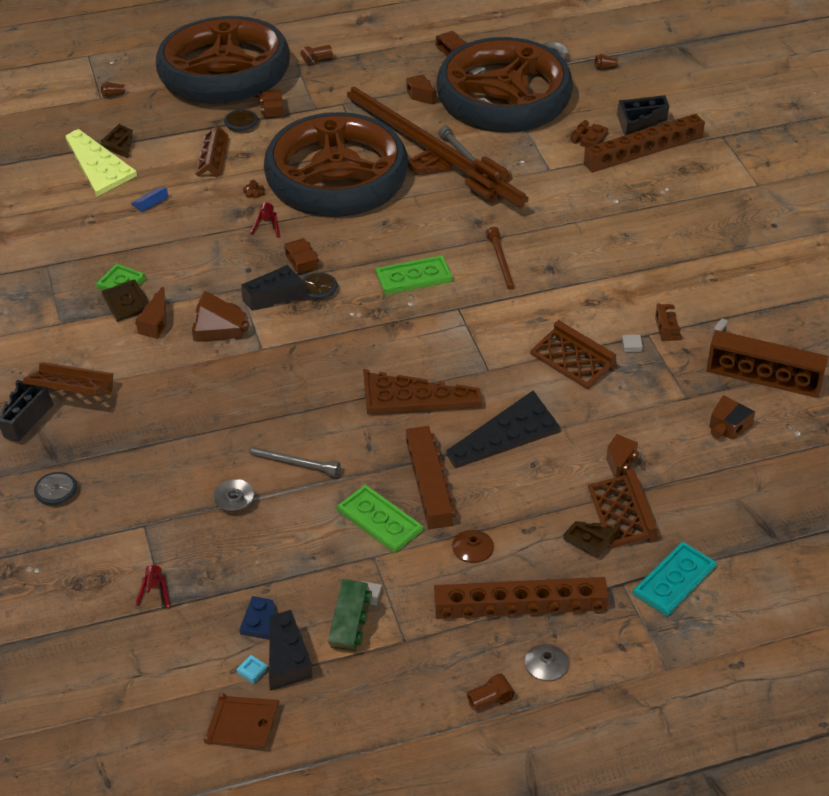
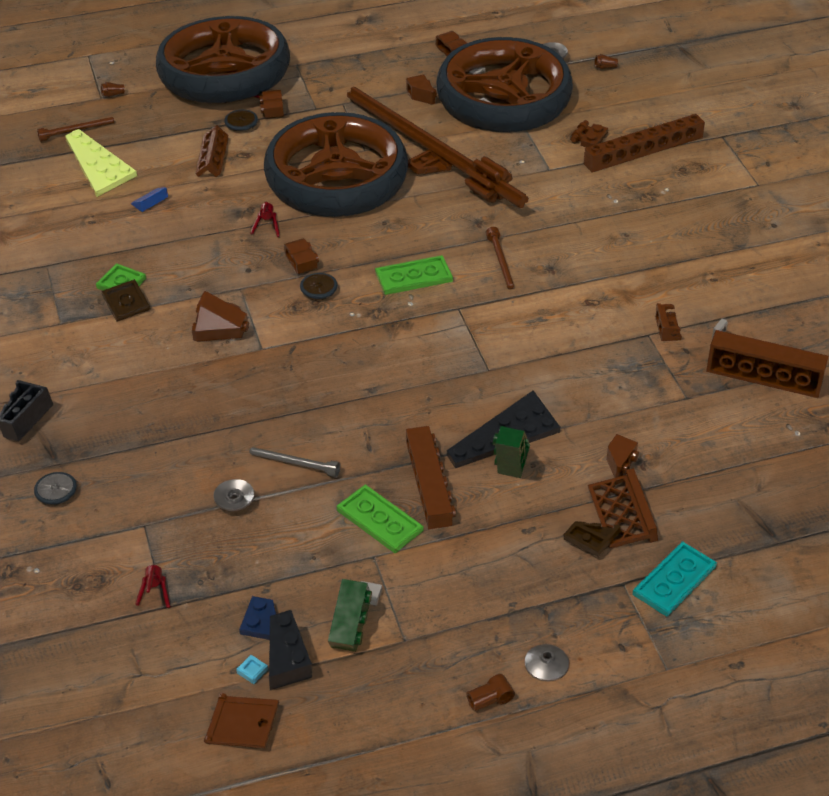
reddish brown fence [23,362,114,395] -> none
dark brown wing [101,124,133,158] -> none
reddish brown slope [135,287,166,339] -> none
black wedge [241,265,307,311] -> none
reddish brown plant [243,180,264,198] -> none
reddish brown piece [300,45,333,66] -> none
reddish brown wing [363,369,482,414] -> none
reddish brown brick [434,577,609,619] -> none
dark grey piece [438,126,476,161] -> none
reddish brown dish [452,530,494,563] -> none
reddish brown fence [530,320,617,390] -> none
black wedge [617,95,670,136] -> none
light grey tile [621,335,643,352] -> none
reddish brown torso [709,395,755,439] -> none
none -> reddish brown piece [37,117,114,142]
none -> dark green wedge [493,426,531,478]

